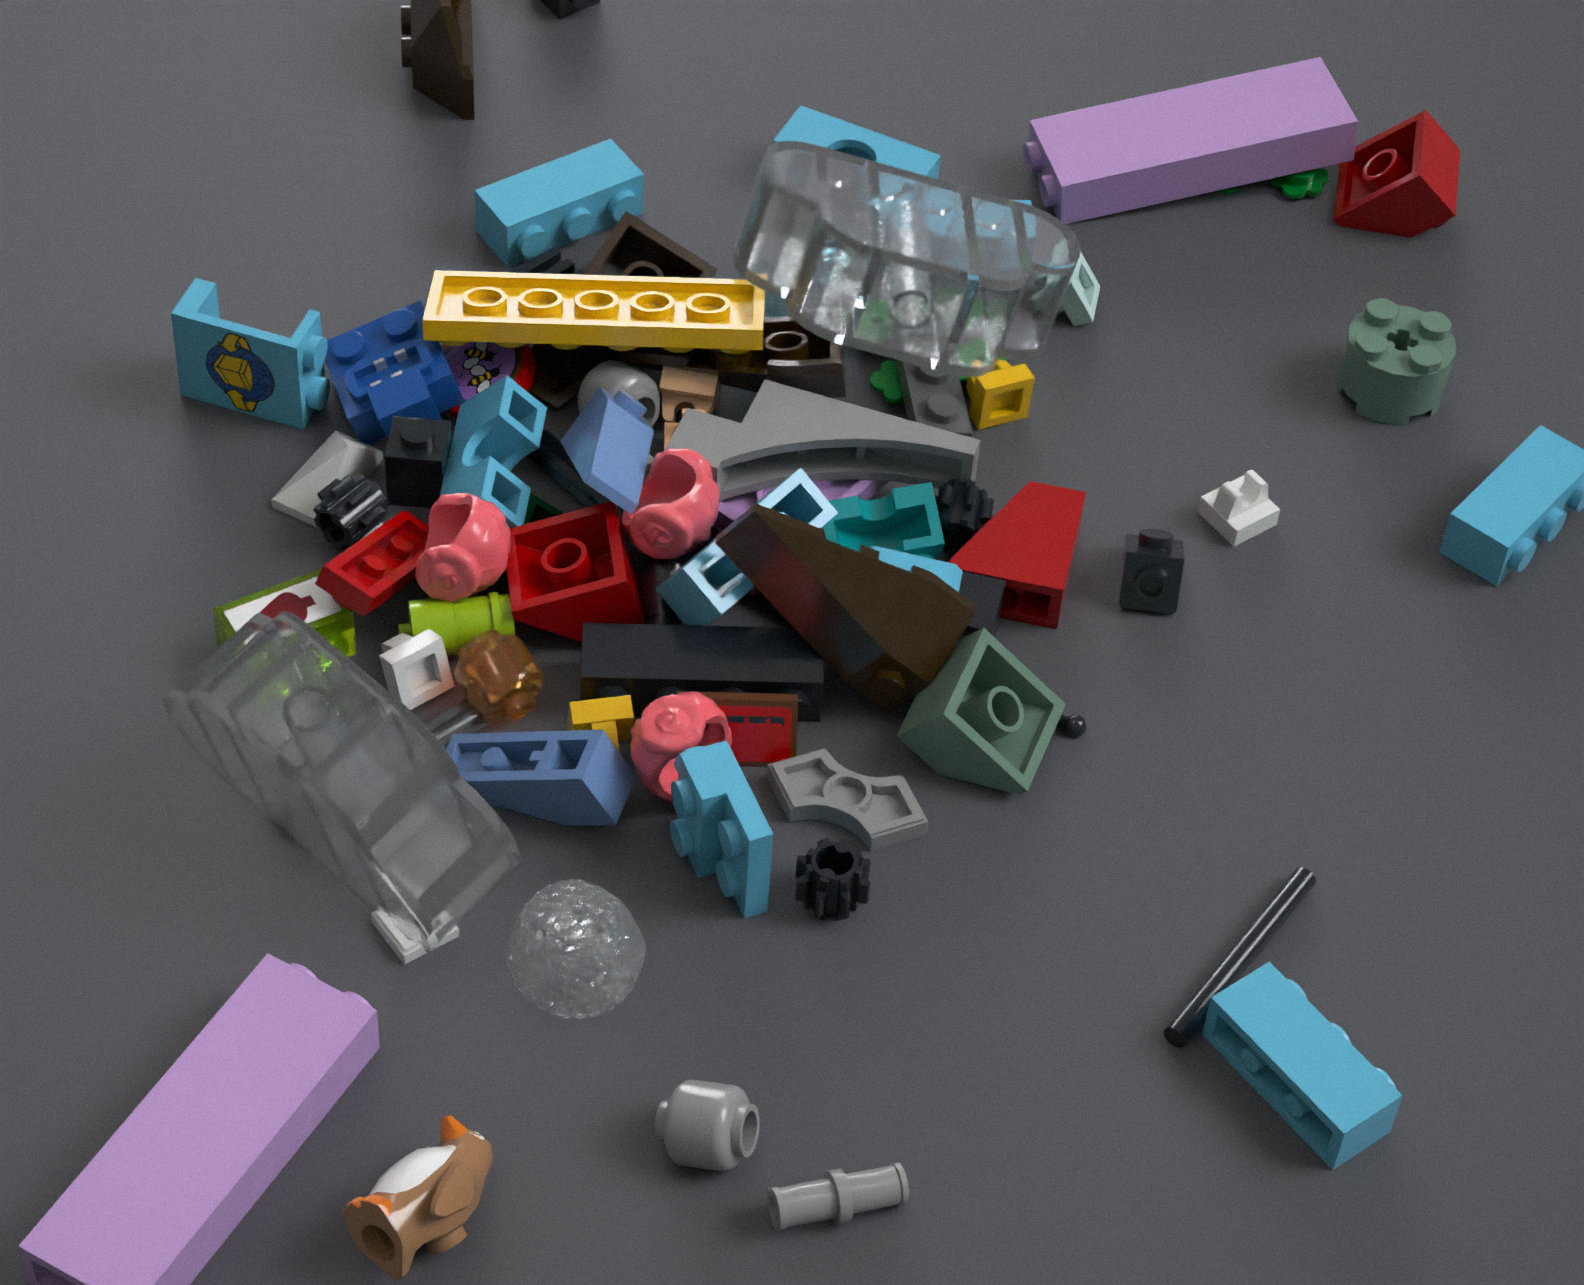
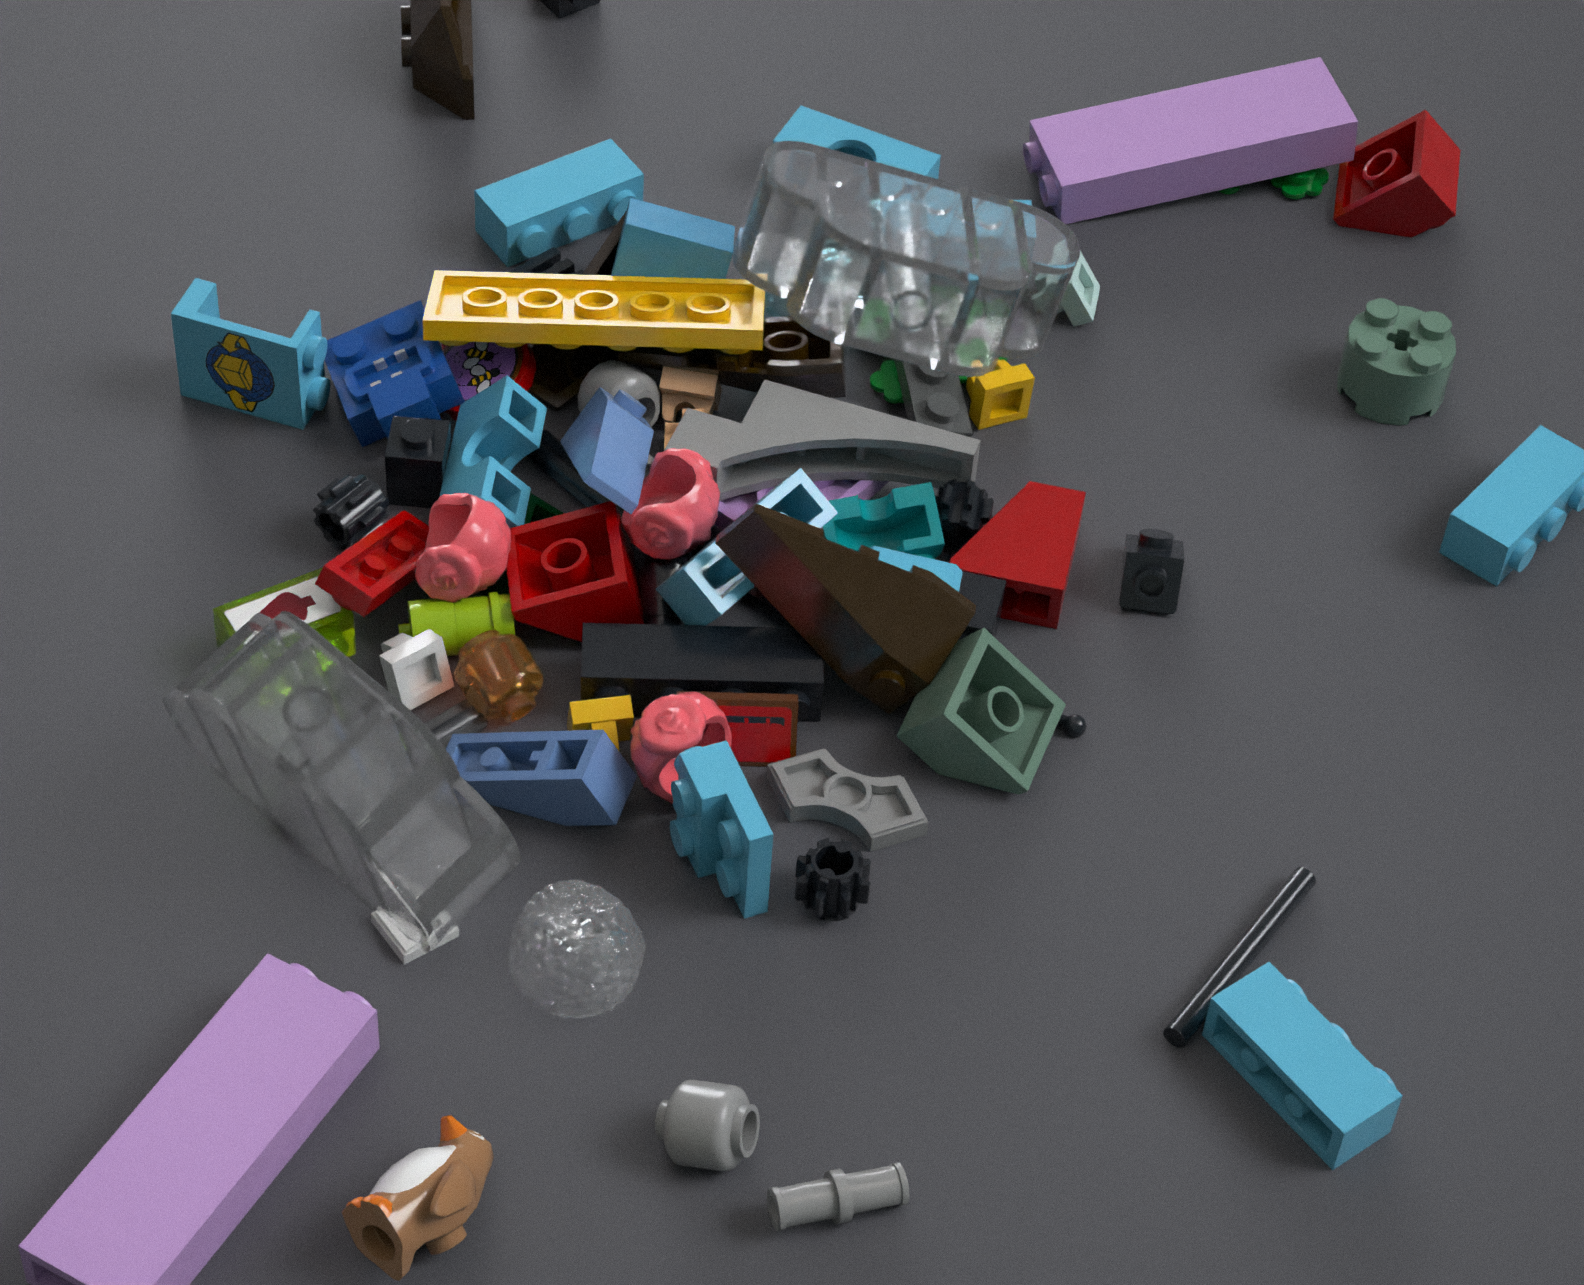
white slope [271,430,383,529] -> none
white tile [1198,470,1280,547] -> none
none -> dark azure slope [611,198,735,279]

